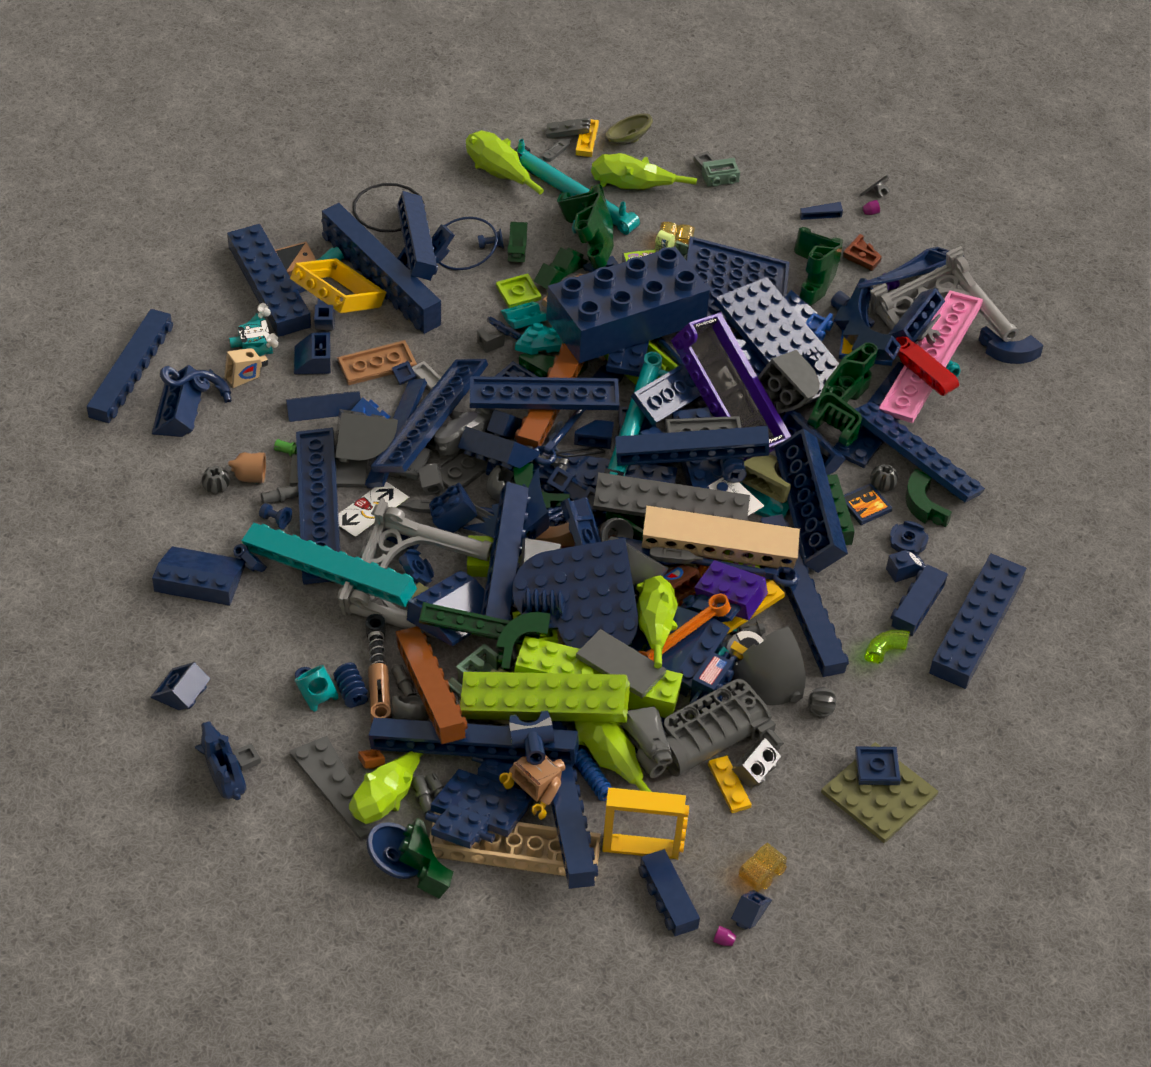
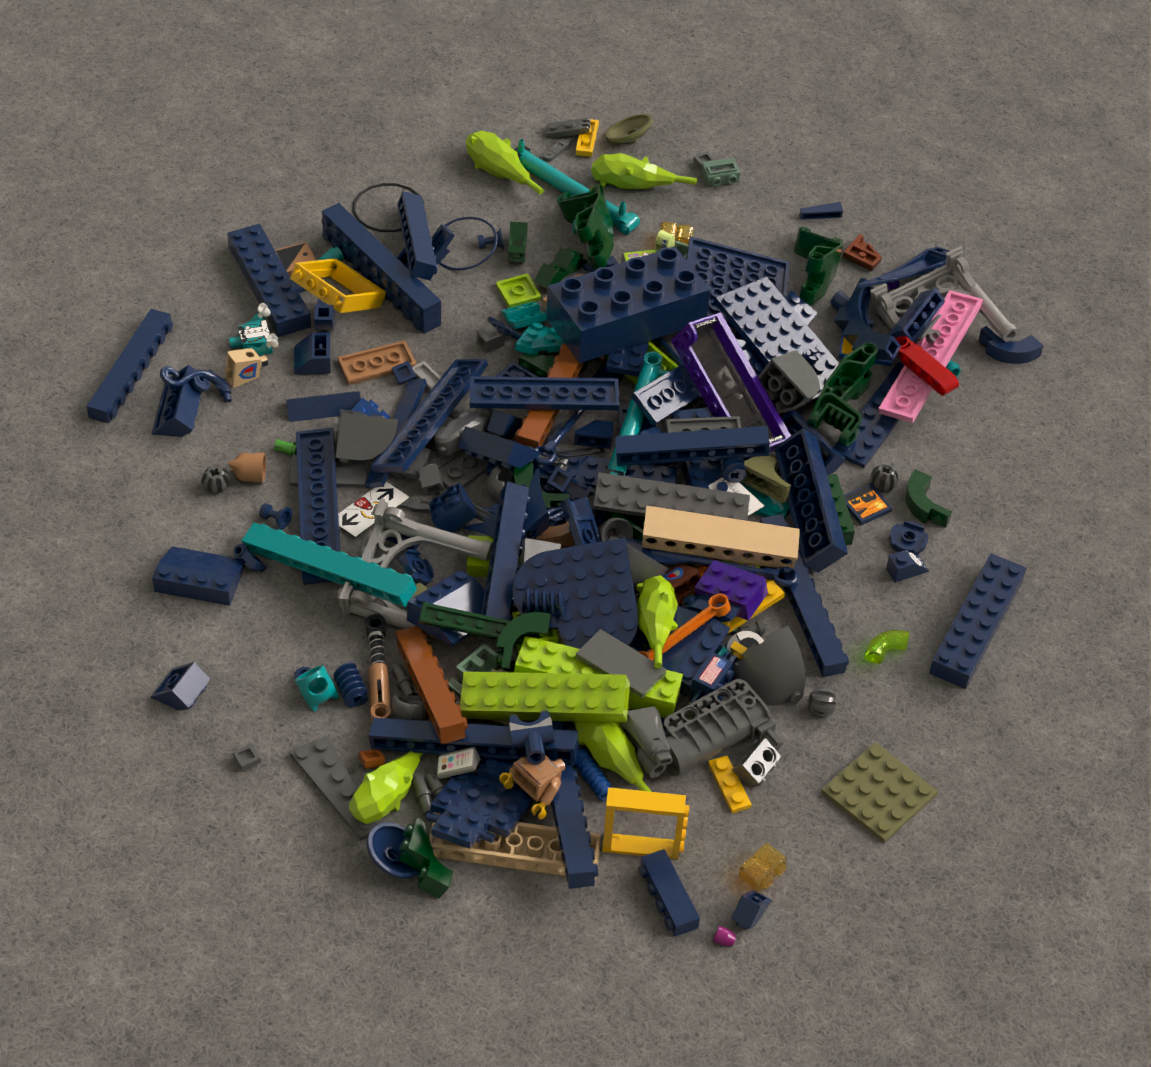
dark blue animal [195,721,246,801] -> none
dark grey pin [260,484,299,504] -> none
dark grey piece [649,547,703,564] -> none
blue bracket [805,313,834,342] -> none
dark blue plate [855,402,985,503] -> none
dark blue tile [855,746,901,785] -> none
dark grey piece [860,174,890,198] -> none
magenta hose [862,200,880,215] -> none
dark blue brick [890,564,948,636] -> none
none -> slope [437,747,481,779]

